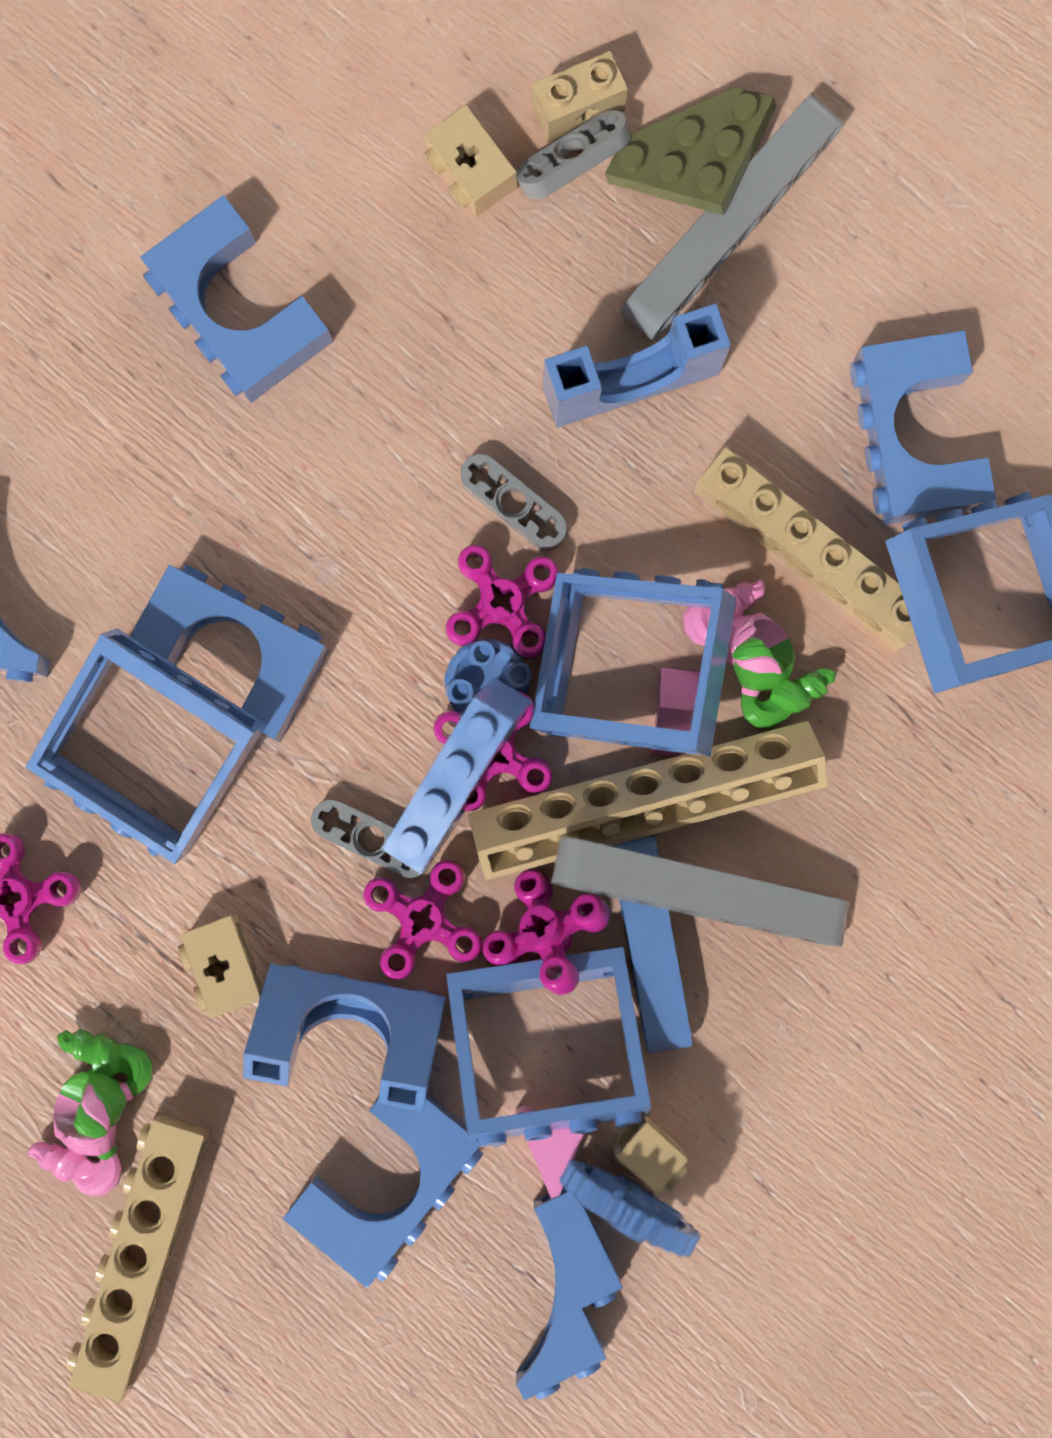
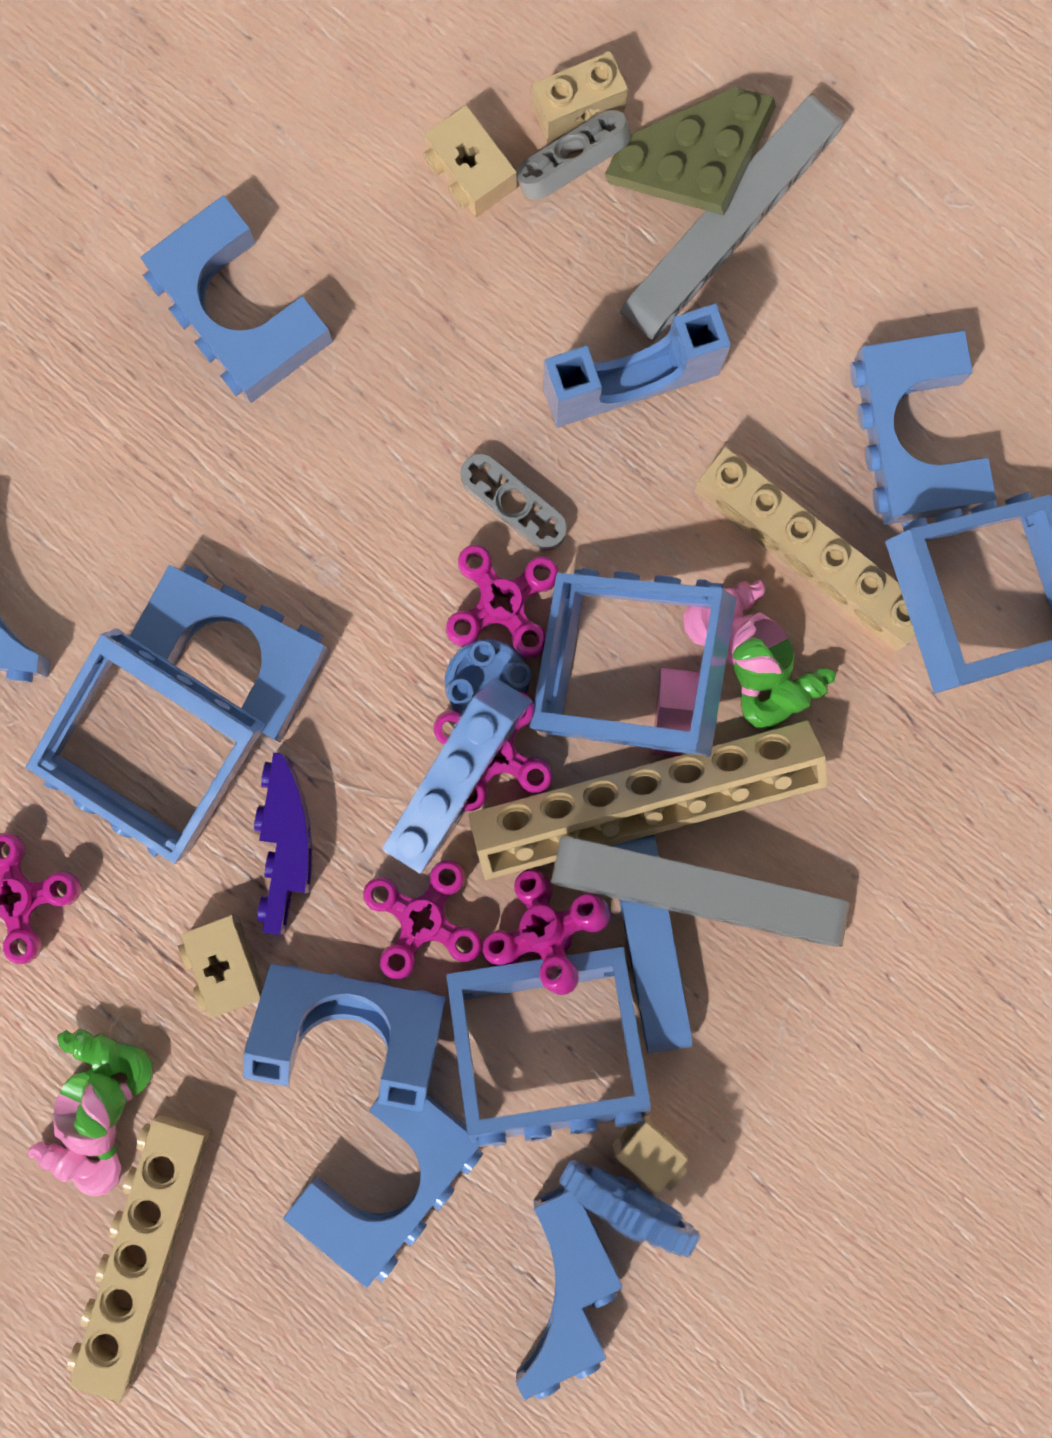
light grey beam [311,800,431,878] -> none
bright pink slope [516,1105,583,1199] -> none
none -> dark purple slope [254,753,312,935]

